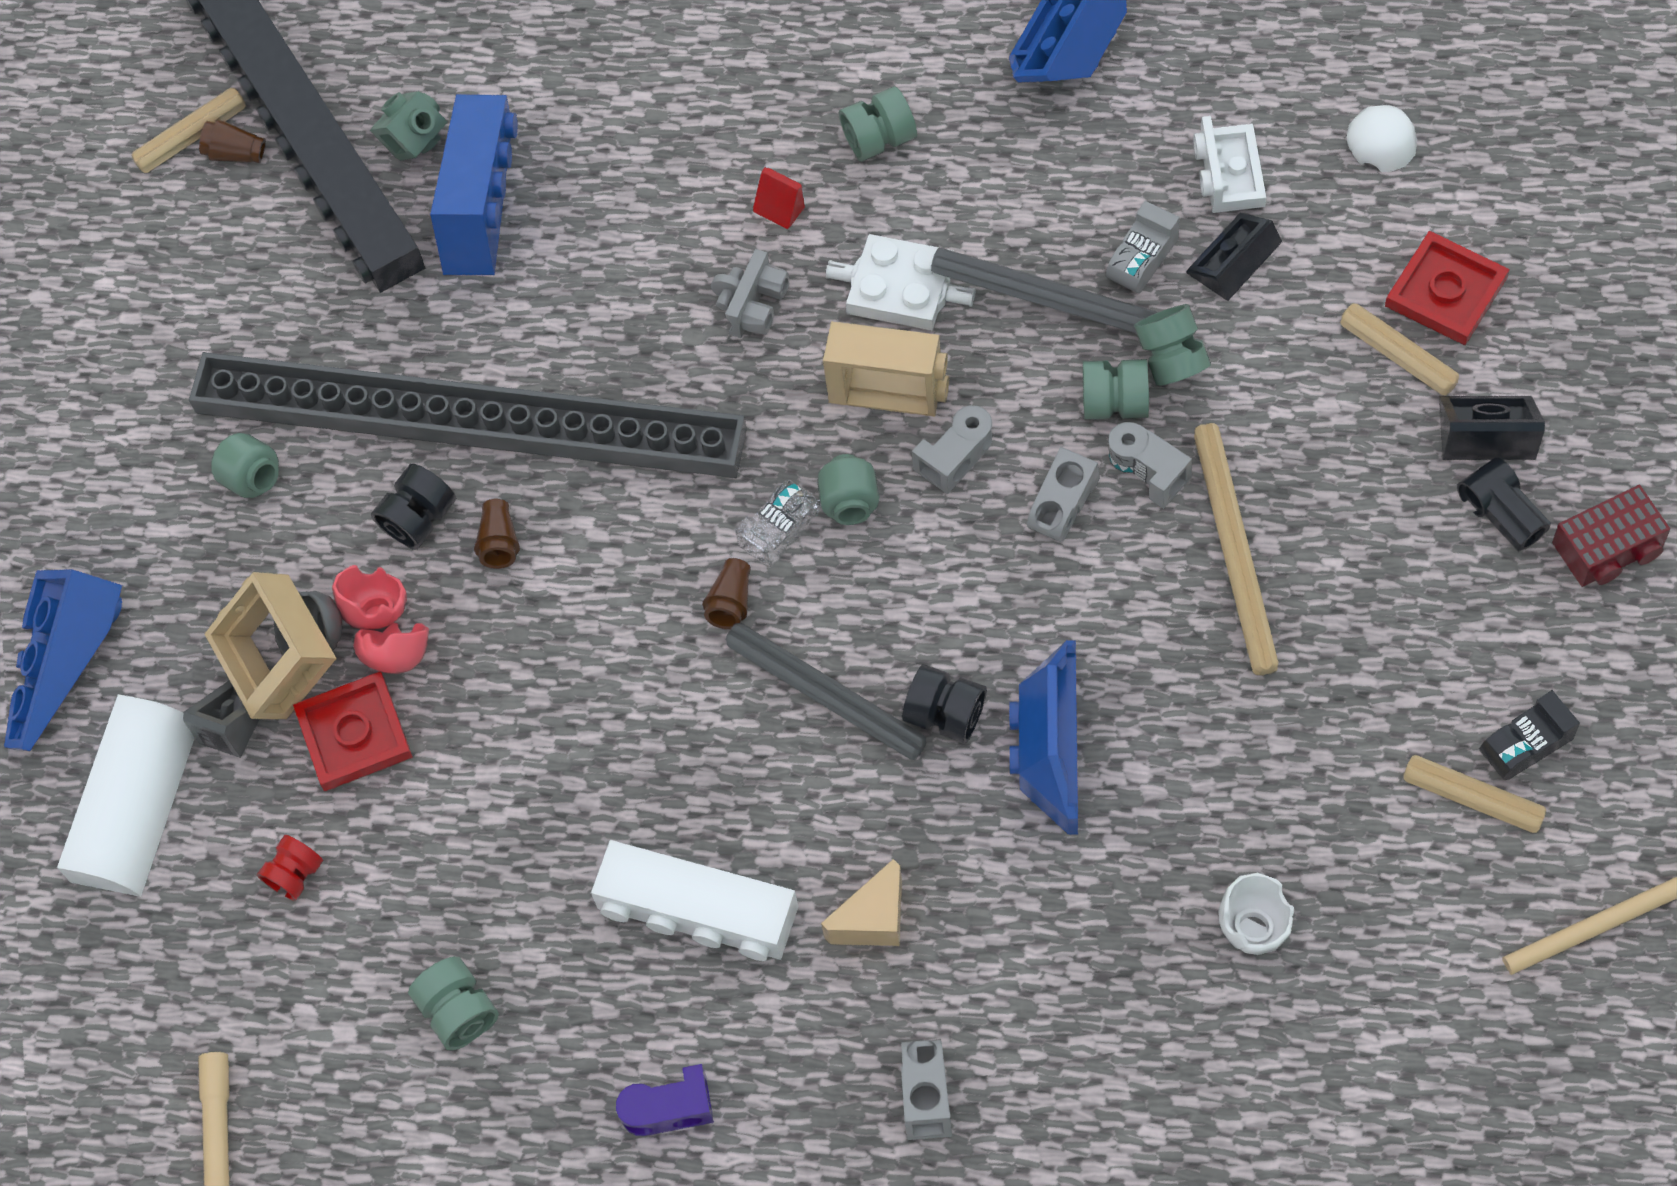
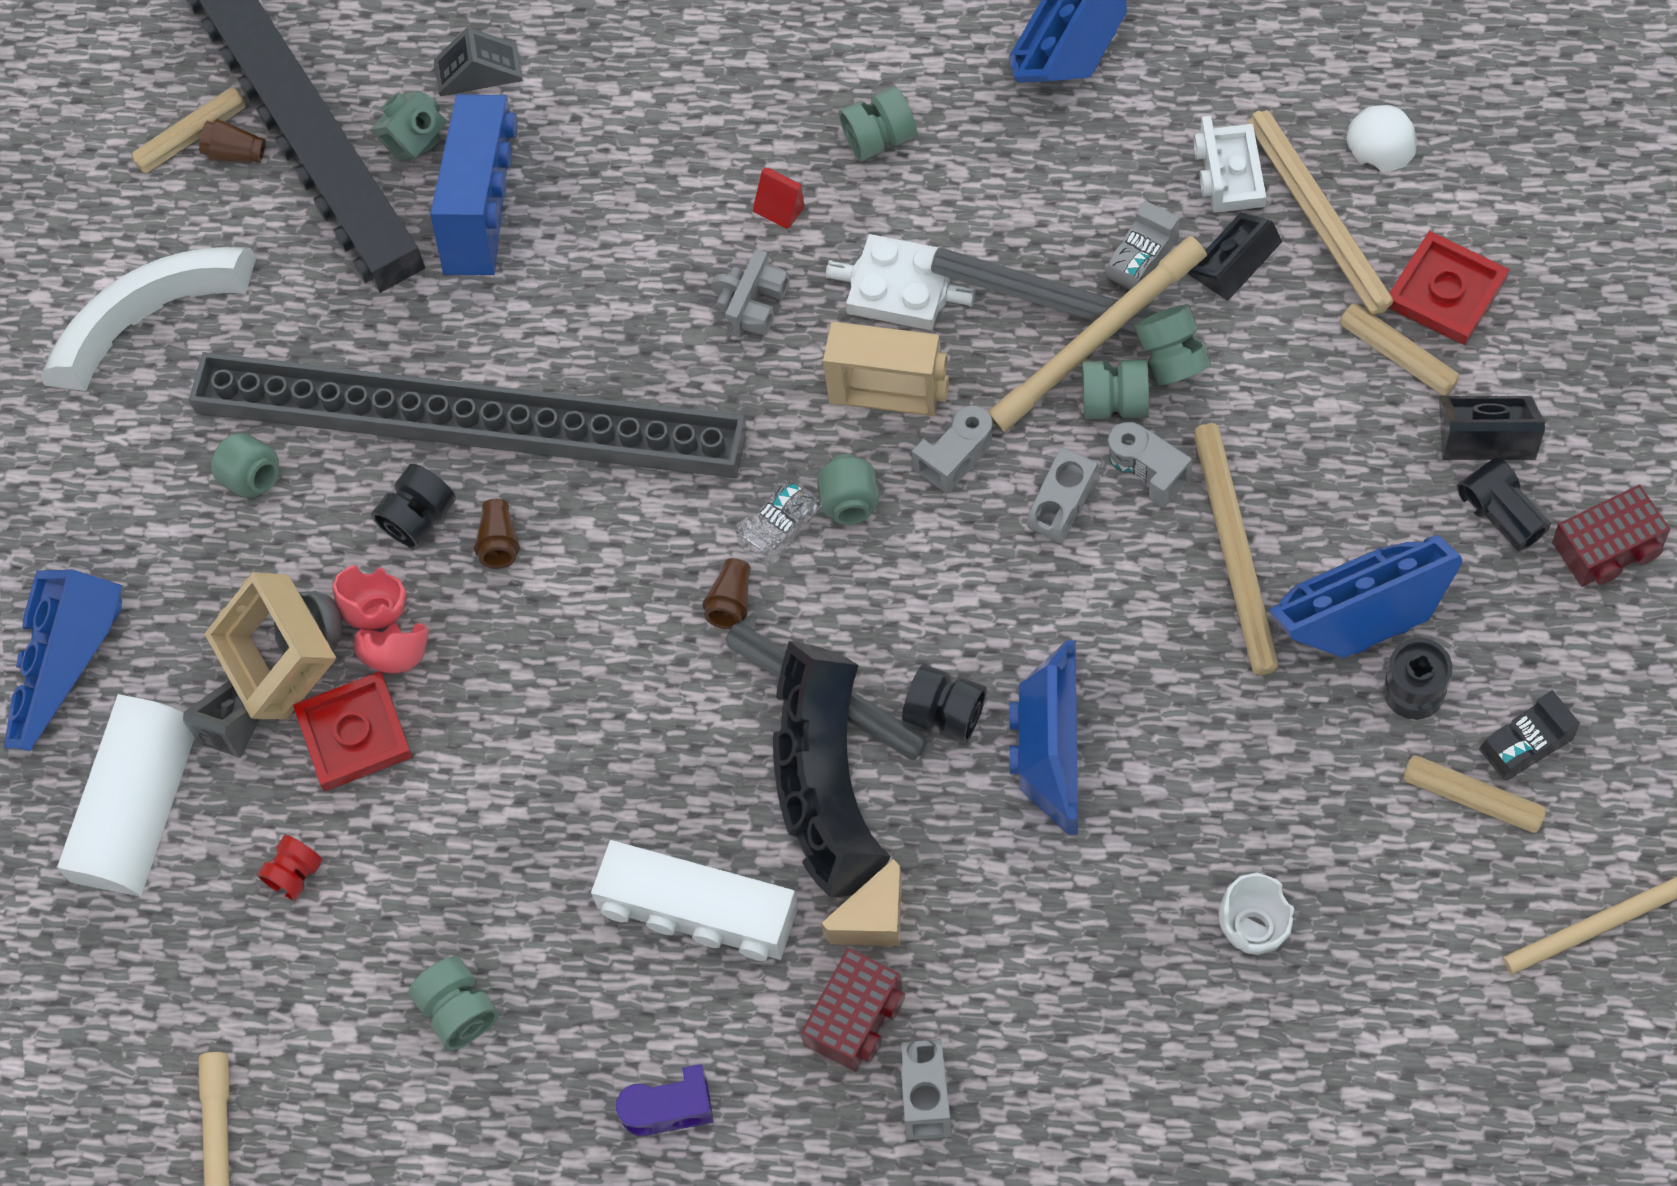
none -> white brick [41,247,257,391]
none -> dark grey slope [434,27,523,97]
none -> black brick [773,641,891,897]
none -> dark red brick [800,948,905,1072]
none -> tan piece [988,235,1207,433]
none -> tan axle [1248,110,1393,315]
none -> blue wedge [1270,535,1462,658]
none -> black wheel [1383,638,1453,720]

